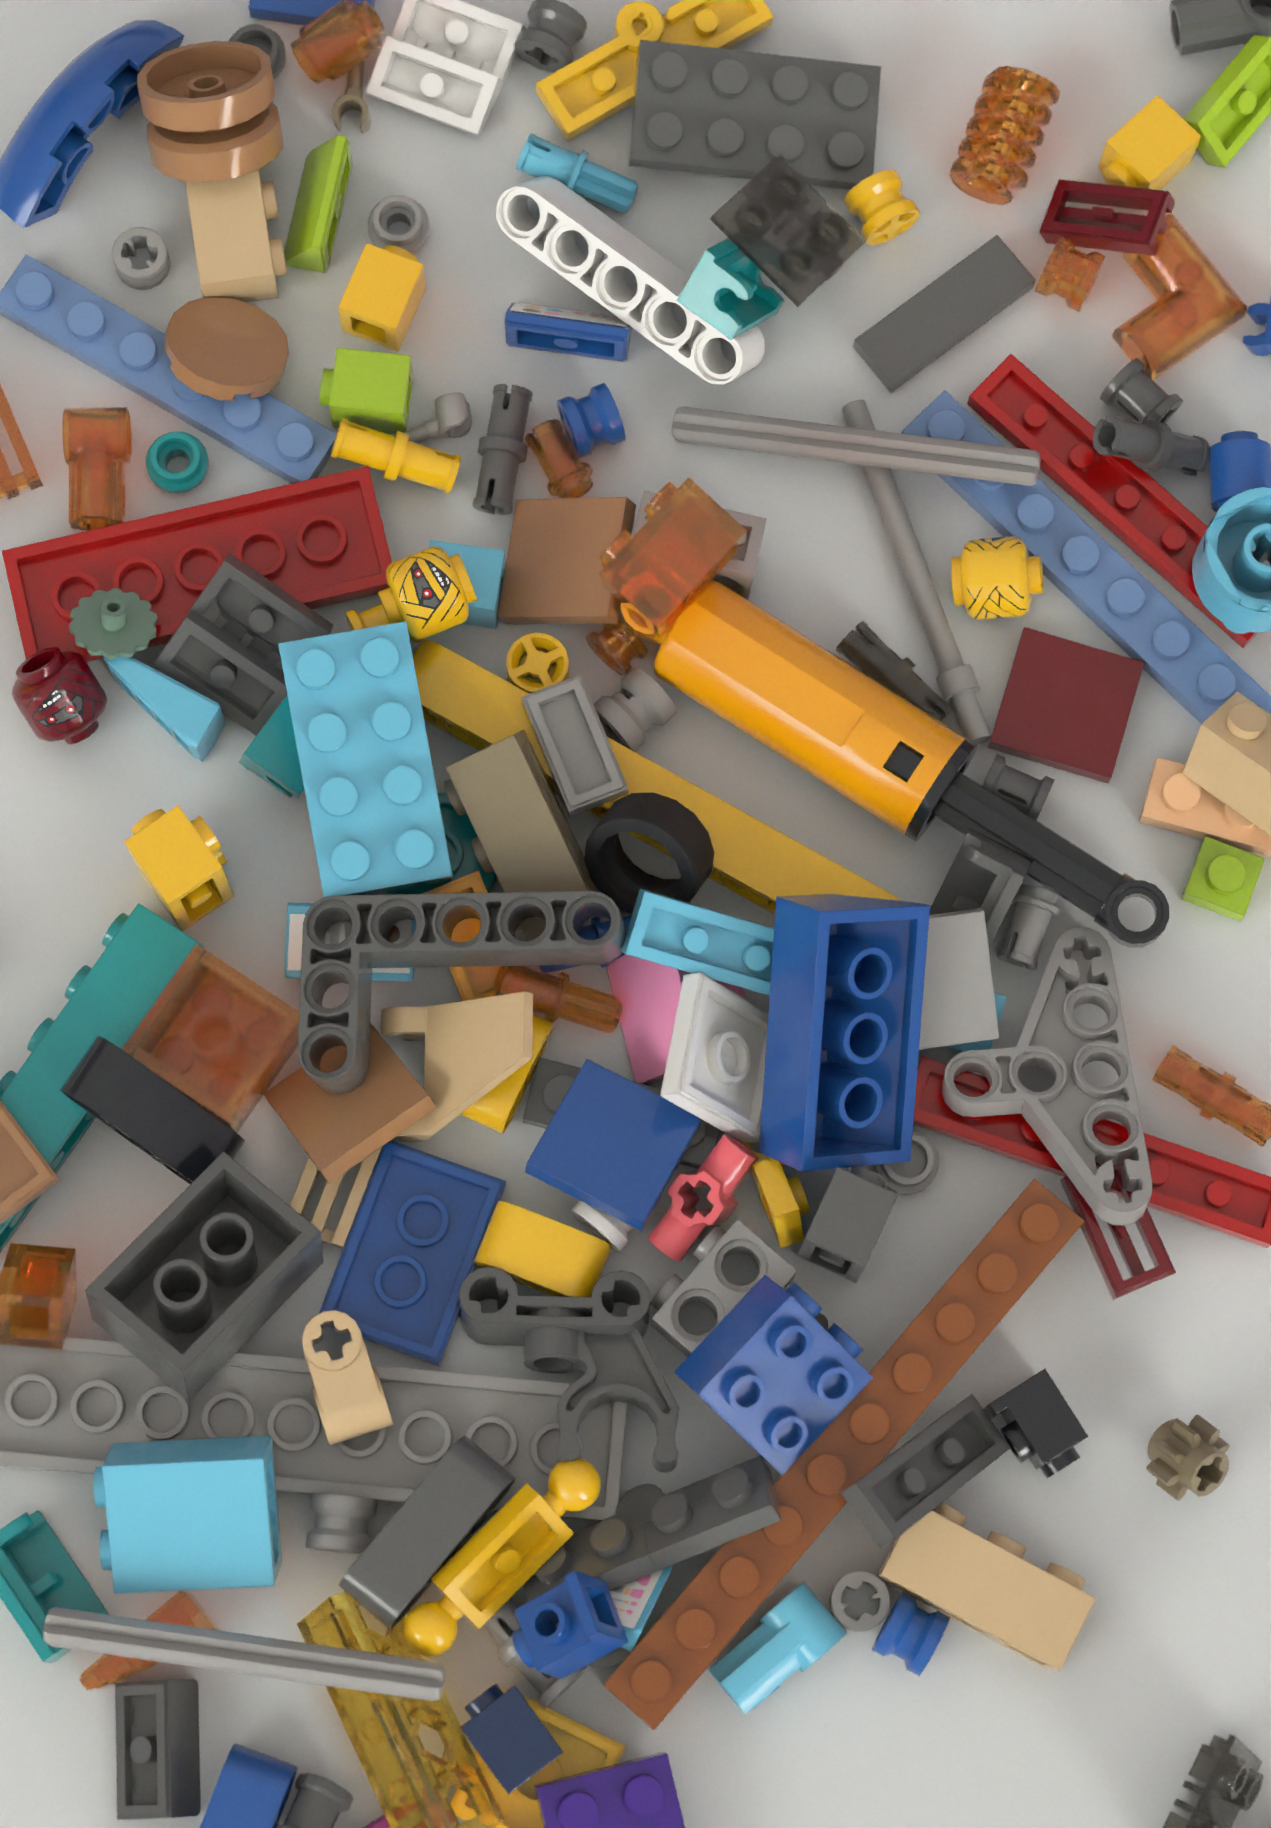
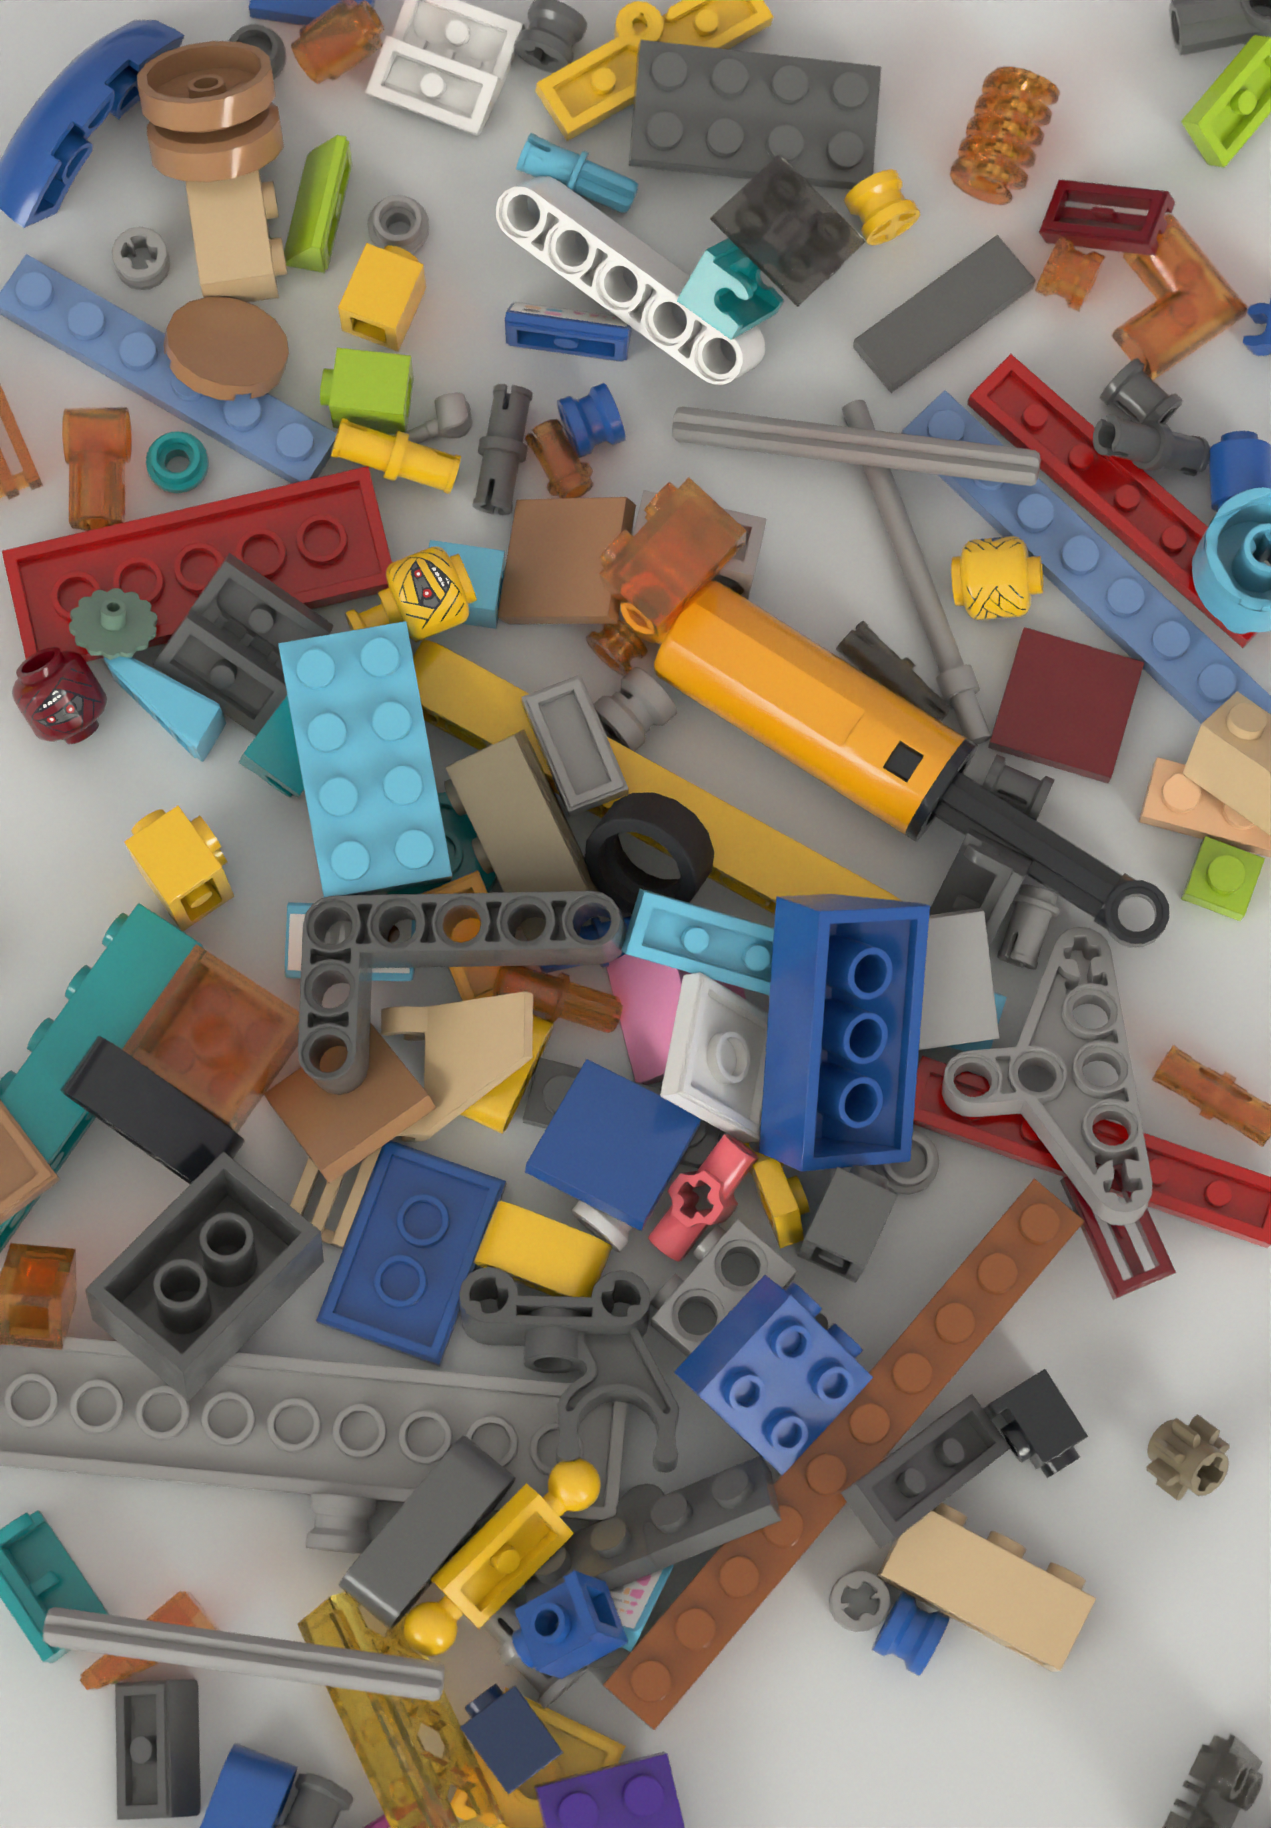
medium azure brick [93,1435,282,1594] -> none
tan piece [302,1310,393,1445] -> none
dark tan hand [332,53,371,133] -> none
yellow wheel [506,632,569,693] -> none
medium azure piece [709,1581,847,1714] -> none
yellow brick [1098,95,1201,190] -> none

